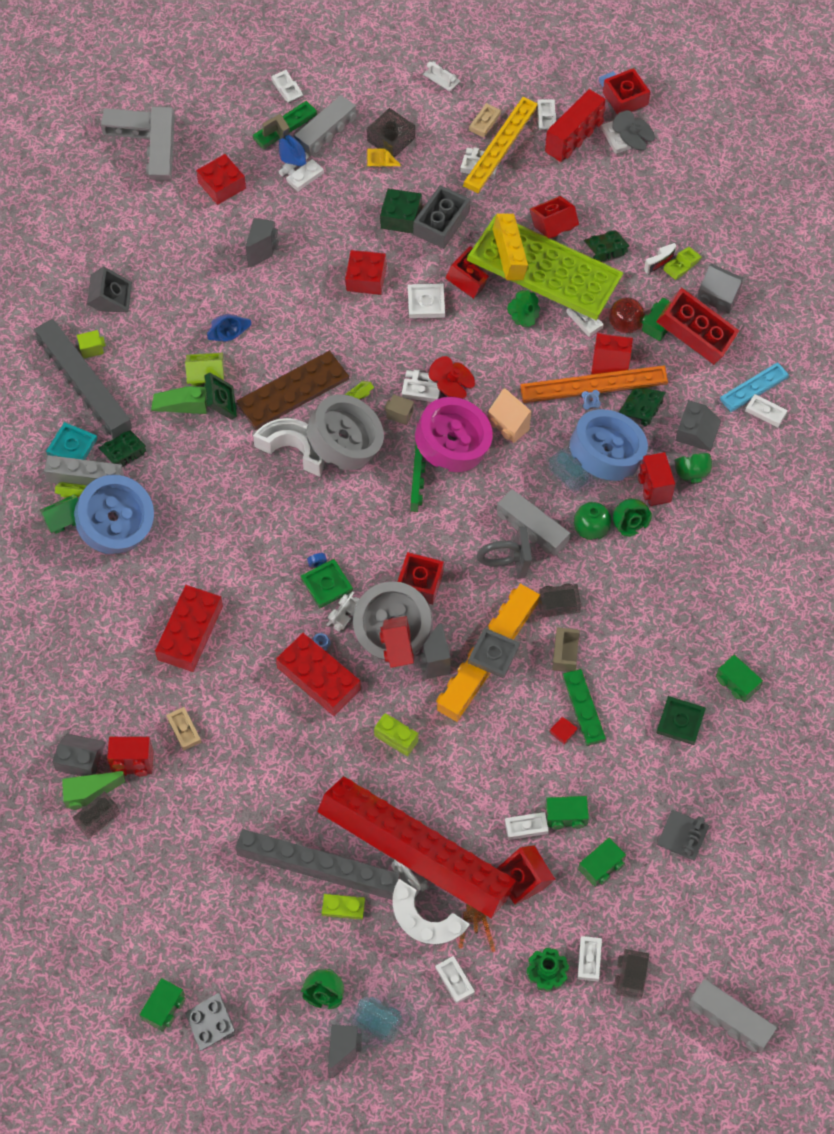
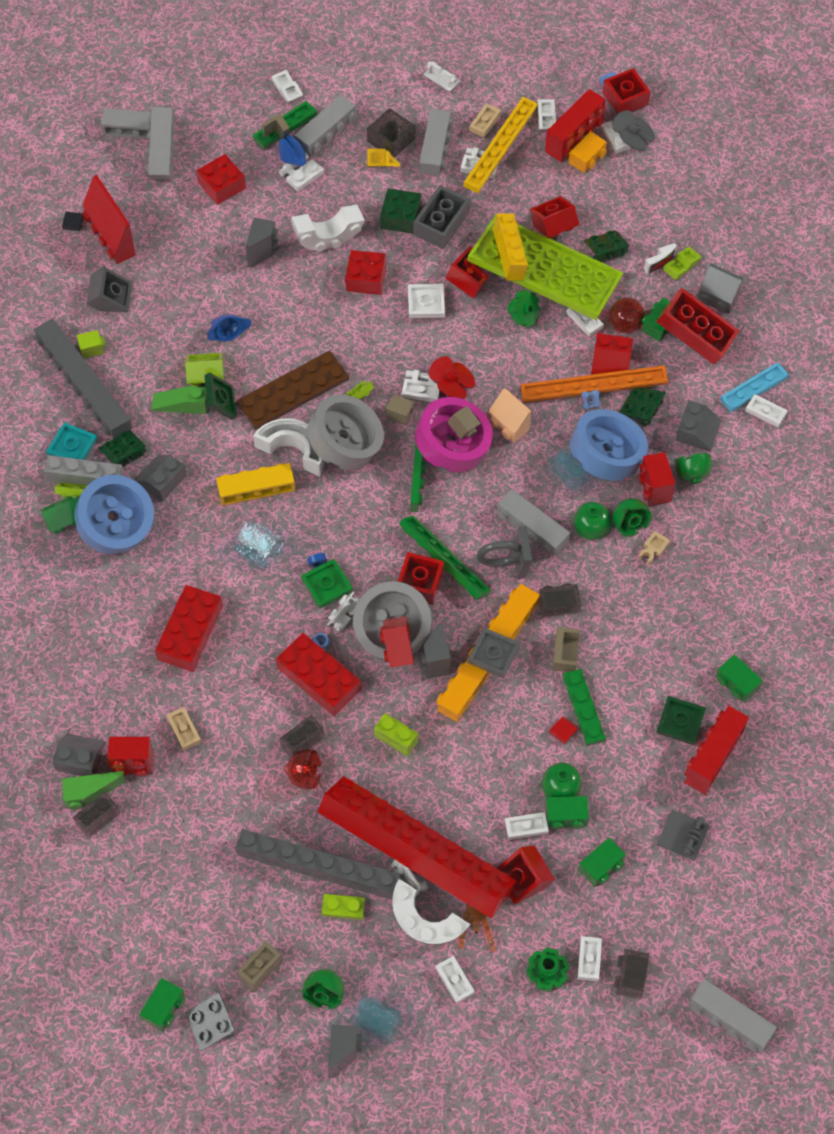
none -> black tile [62,212,83,231]
none -> red slope [82,174,136,264]
none -> dark grey slope [134,455,187,502]
none -> yellow brick [216,463,295,505]
none -> clear light blue brick [234,522,285,569]
none -> dark tan panel [237,941,282,992]
none -> clear smoke brick [280,715,325,761]
none -> clear red cylinder [285,749,321,790]
none -> white brick [291,205,365,252]
none -> green plate [399,516,491,599]
none -> light grey brick [419,109,453,176]
none -> dark tan brick [447,406,481,440]
none -> green cylinder [541,762,582,797]
none -> light orange brick [568,131,607,173]
none -> tan plate [639,531,670,565]
none -> red brick [684,705,749,795]

